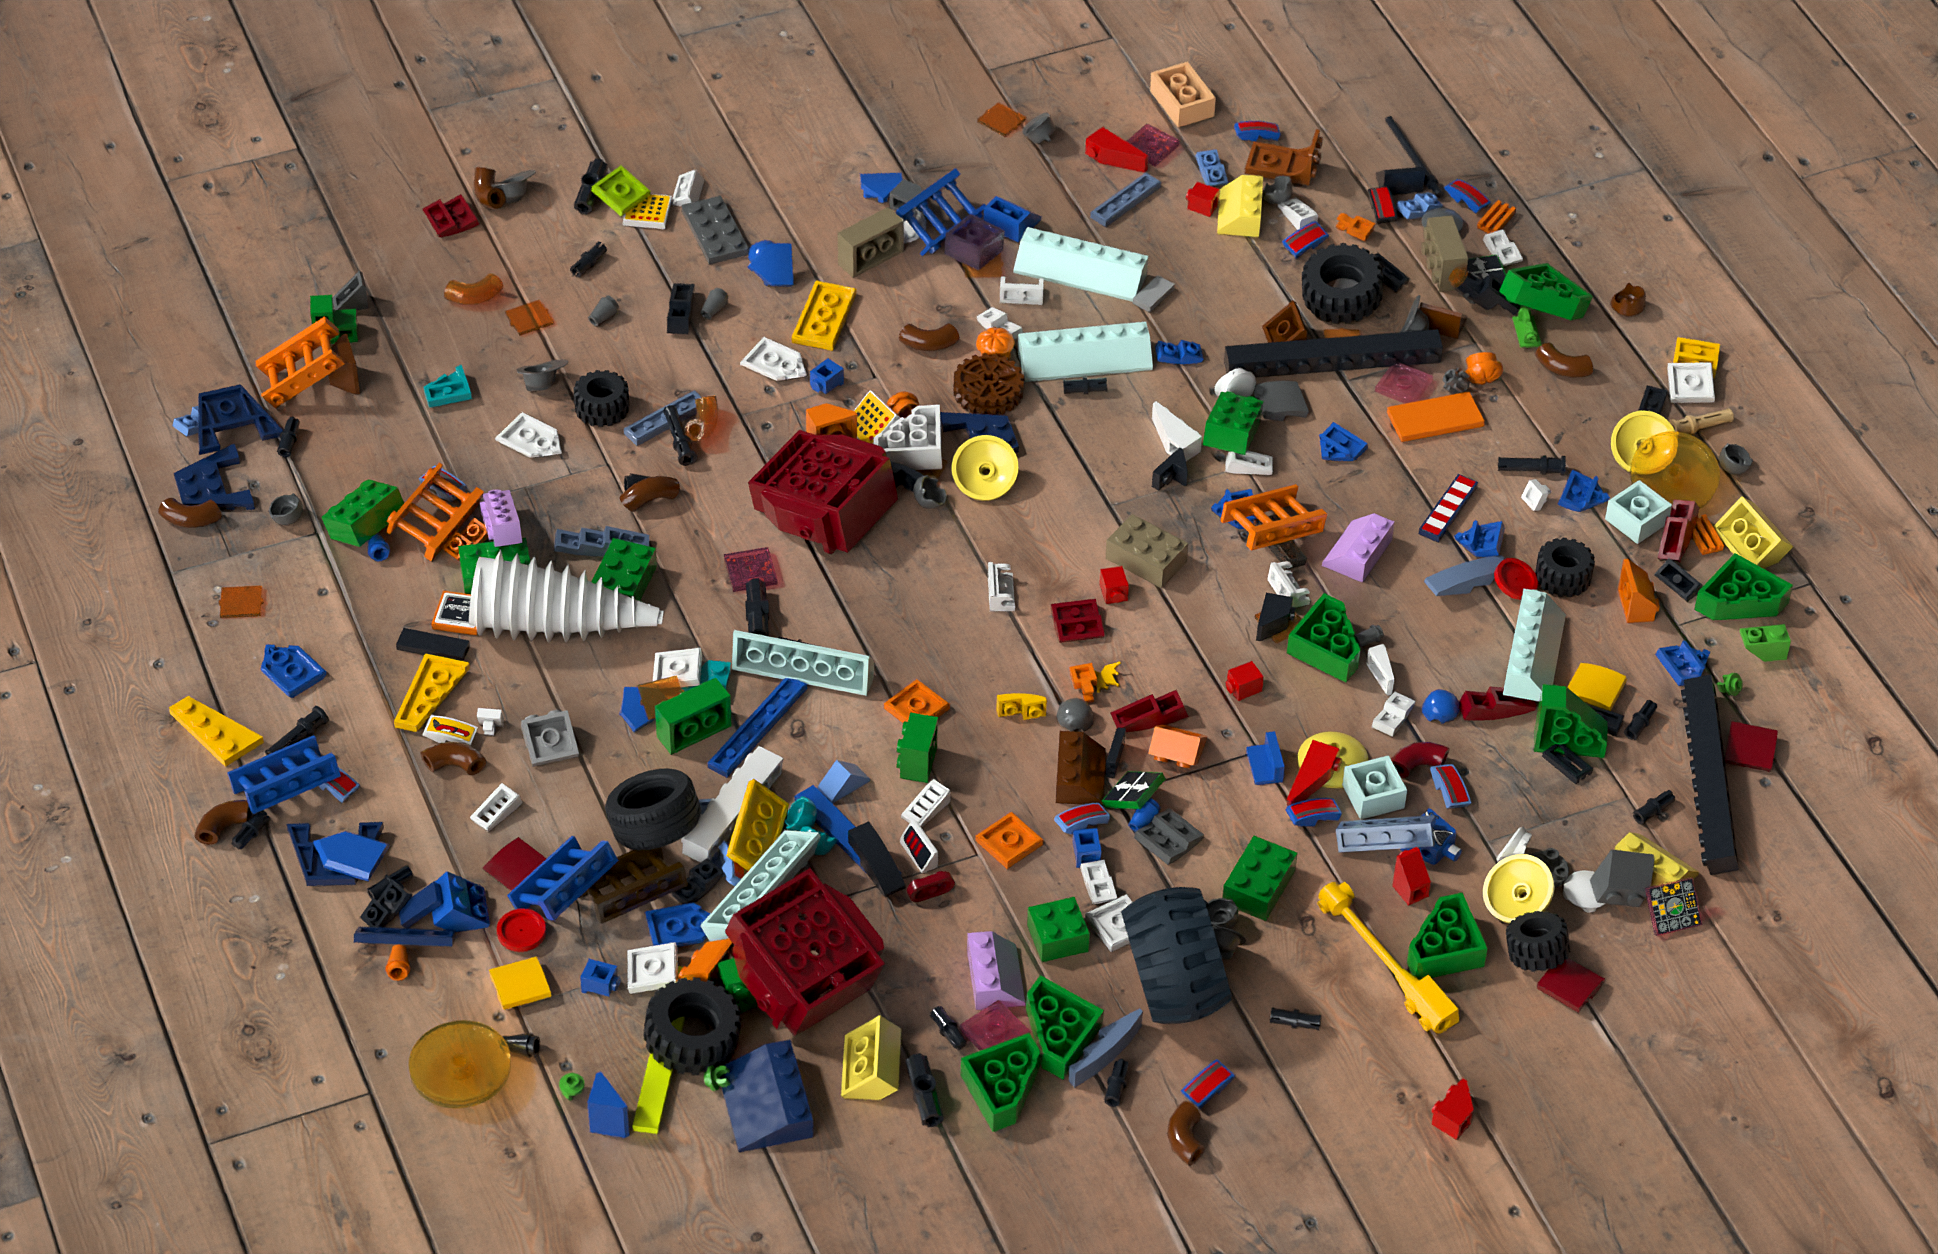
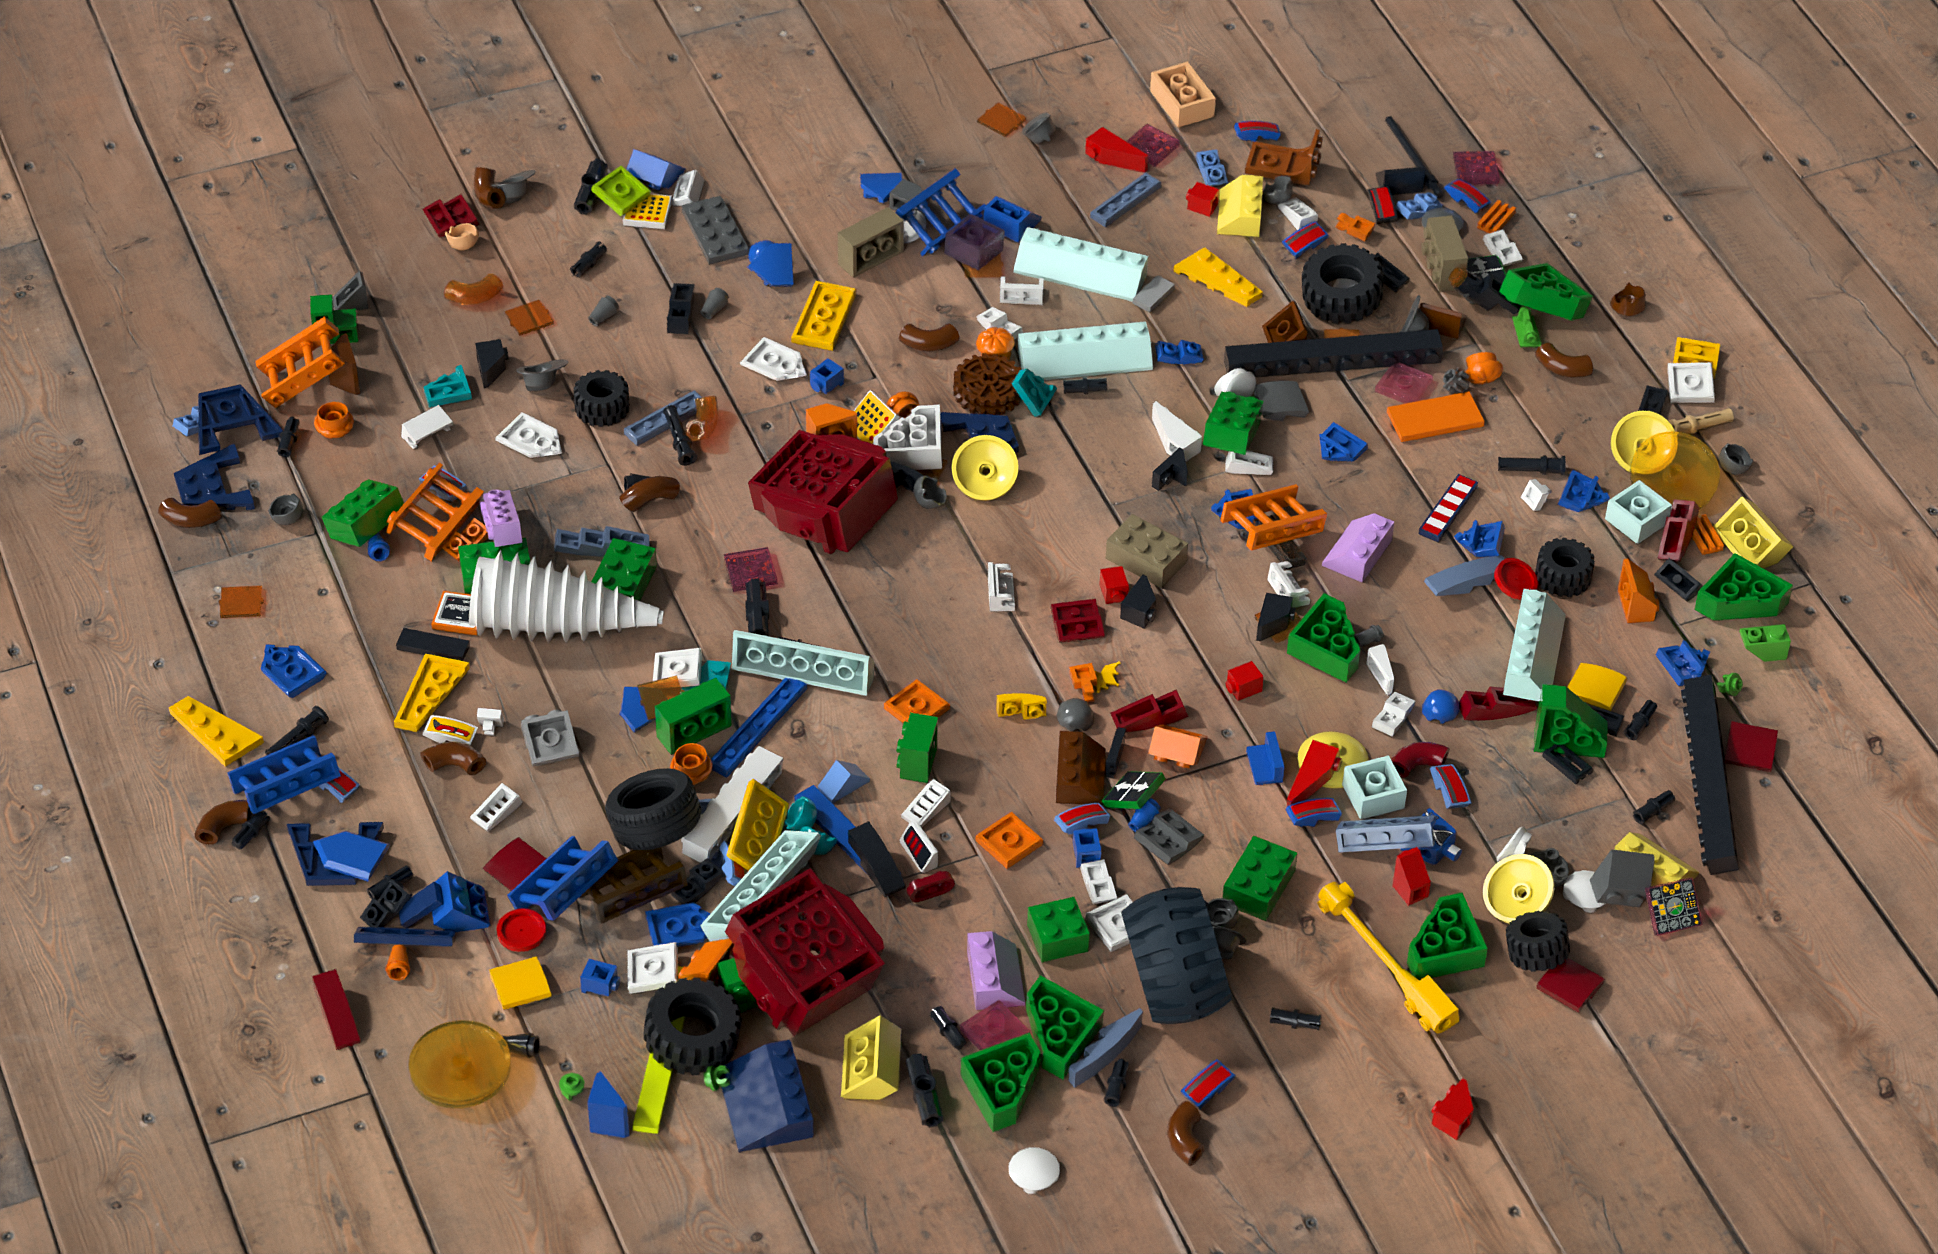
none -> dark red slope [312,969,361,1050]
none -> orange piece [314,402,354,438]
none -> white hinge [401,405,453,449]
none -> light nougat hair [445,223,479,251]
none -> black slope [475,339,509,388]
none -> slope [626,149,686,190]
none -> orange piece [670,743,713,784]
none -> white dish [1009,1148,1060,1194]
none -> teal wing [1012,369,1057,417]
none -> black slope [1120,574,1157,629]
none -> yellow wing [1173,247,1263,307]
none -> clear pink tile [1453,151,1500,184]

